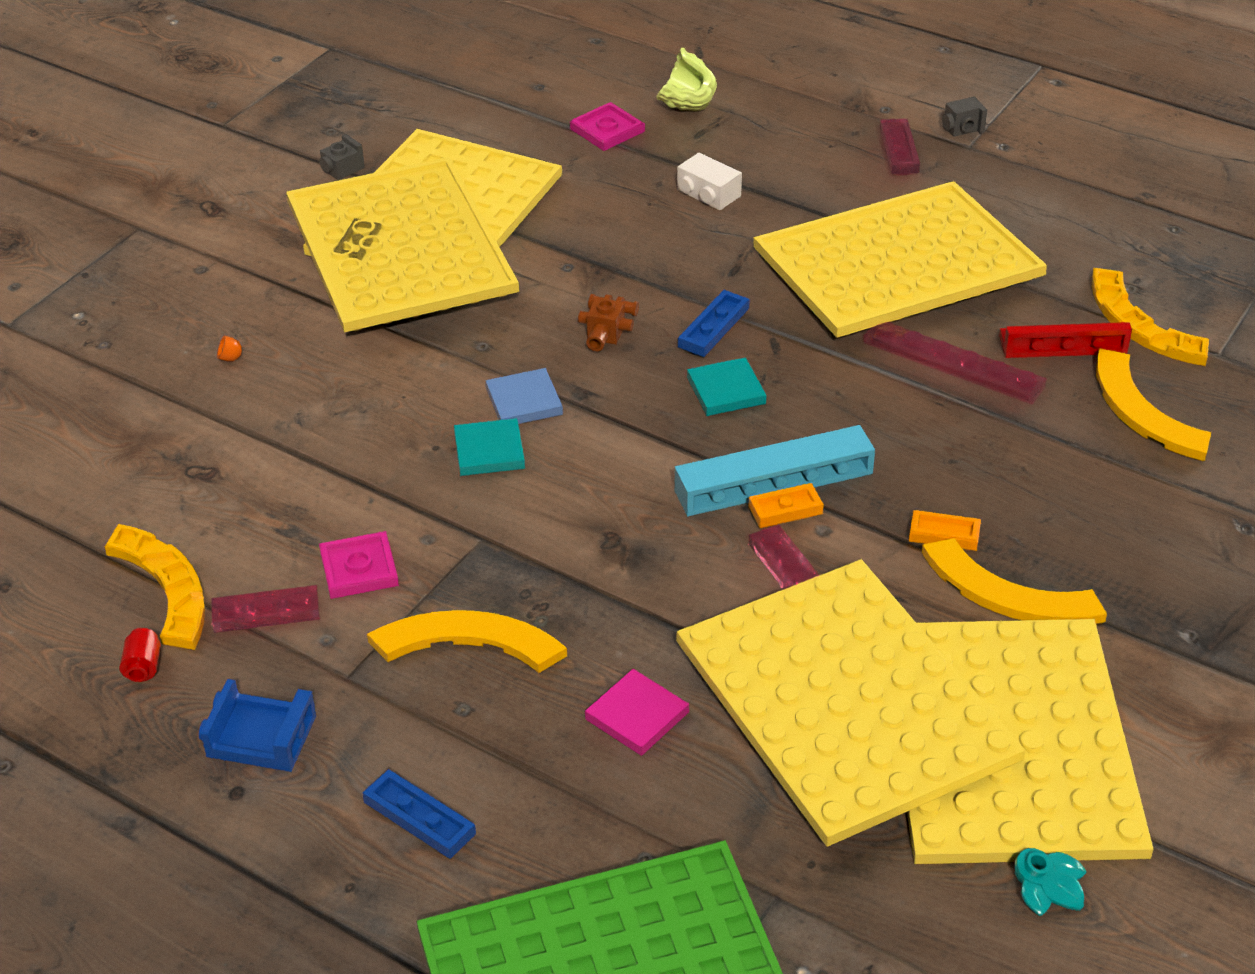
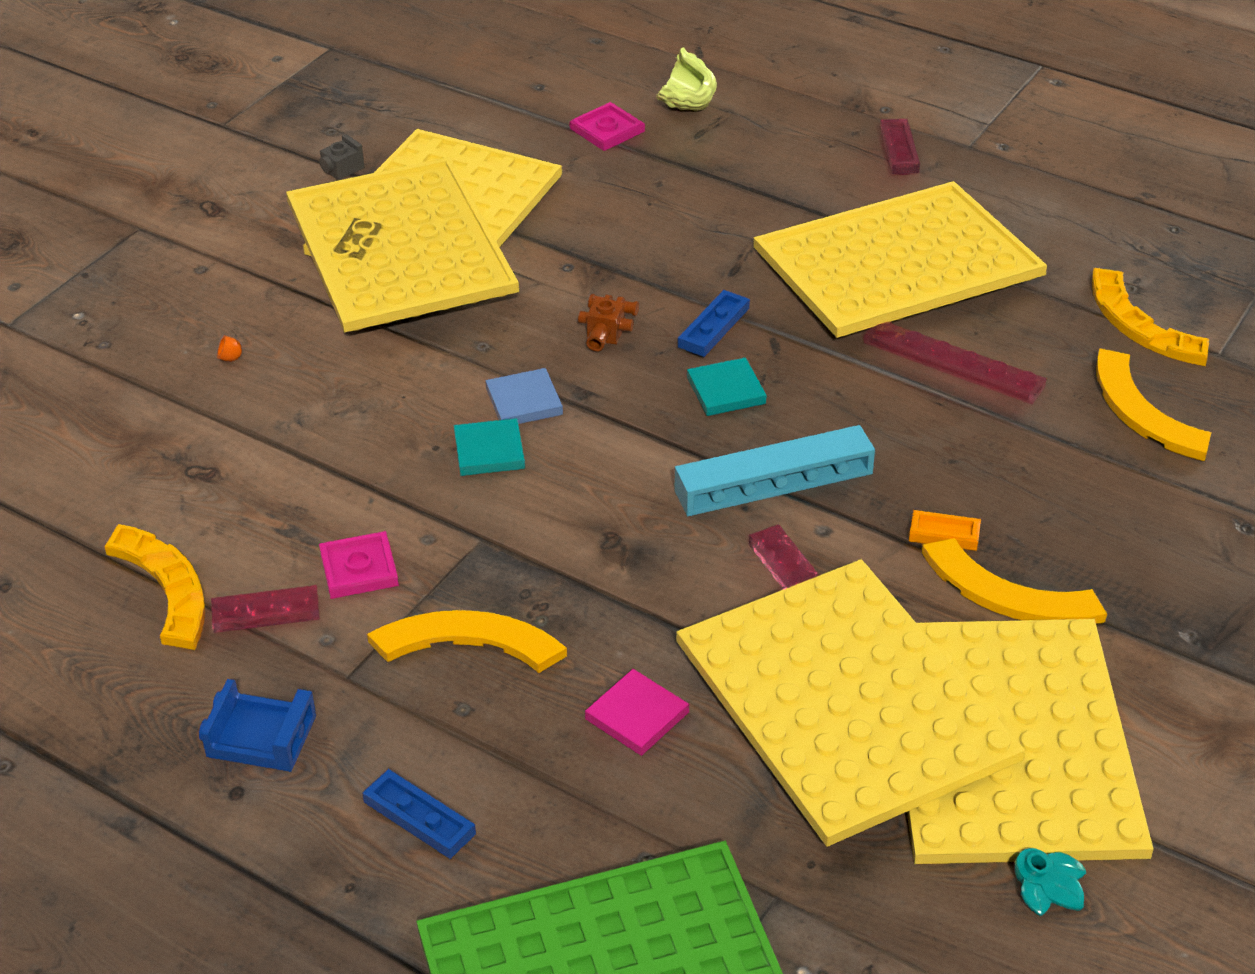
red brick [119,628,161,682] -> none
white brick [677,153,742,210] -> none
light orange plate [748,483,824,528] -> none
dark grey brick [942,96,987,137] -> none
red fence [999,322,1132,358] -> none

